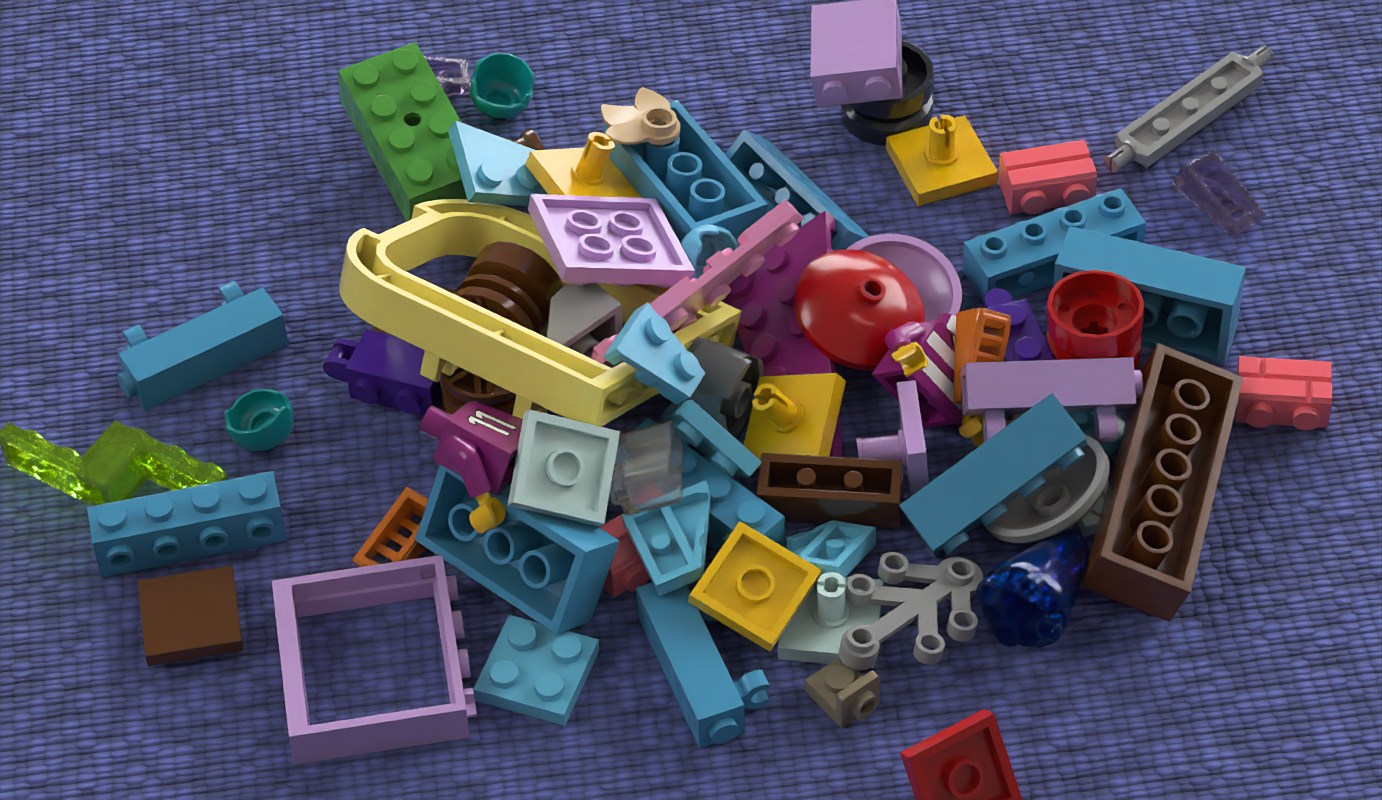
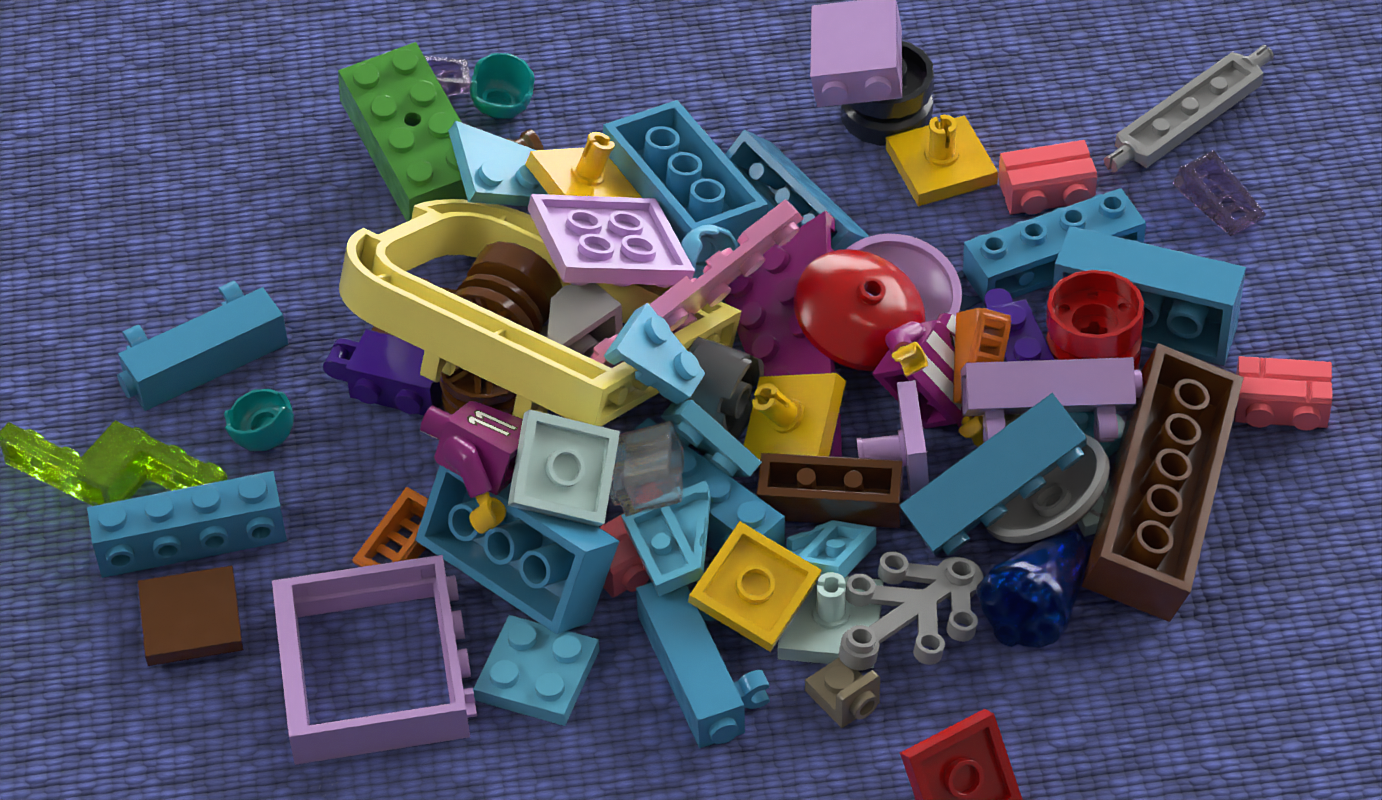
tan plate [601,87,680,145] -> none

